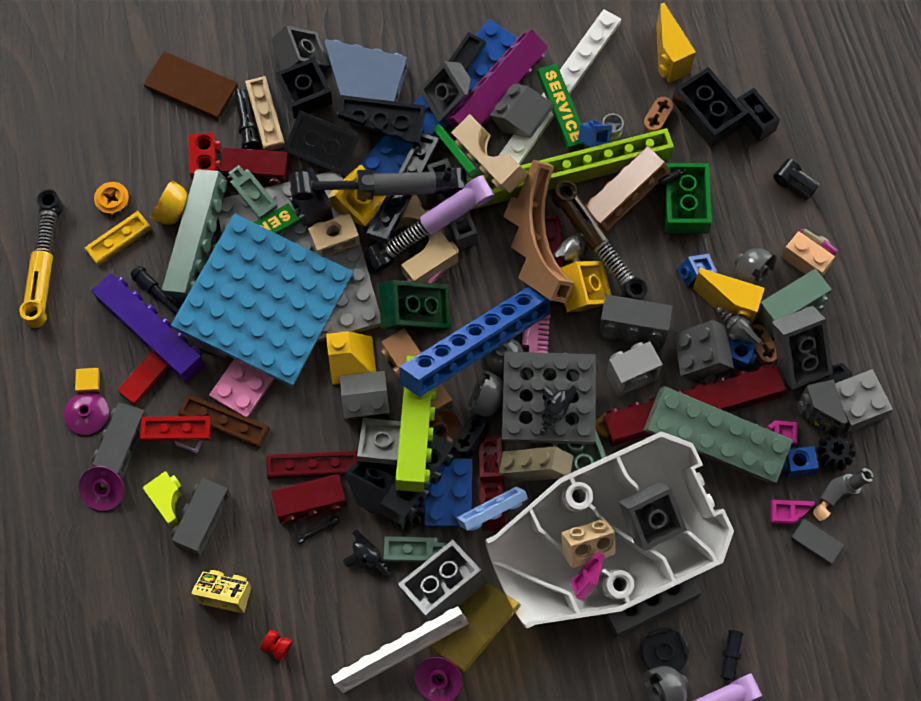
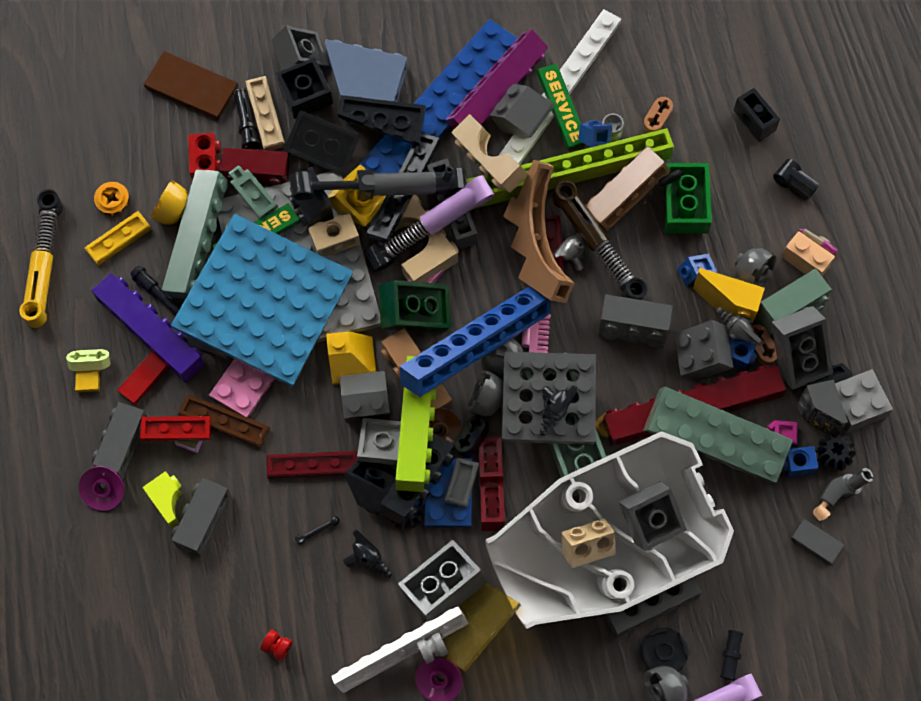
magenta dish [64,392,110,436] -> none
light yellow slope [192,570,251,614] -> none
dark red brick [271,474,347,524] -> none
sand green hinge [384,536,447,563] -> none
dark grey slope [419,61,471,122] -> none
green tile [433,124,481,179] -> none
black tile [448,32,486,73] -> none
light blue plate [457,486,528,531] -> none
dark tan brick [499,446,573,482] -> none
yellow slope [561,261,612,312] -> none
dark pink tile [571,552,604,601] -> none
light grey brick [606,341,663,397] -> none
yellow slope [656,3,696,83] -> none
black brick [672,67,748,147] -> none
dark pink tile [770,500,815,525] -> none
none -> yellowish green beam [66,349,111,371]
none -> light grey wheel [417,632,449,664]
none -> dark grey tile [444,458,479,508]

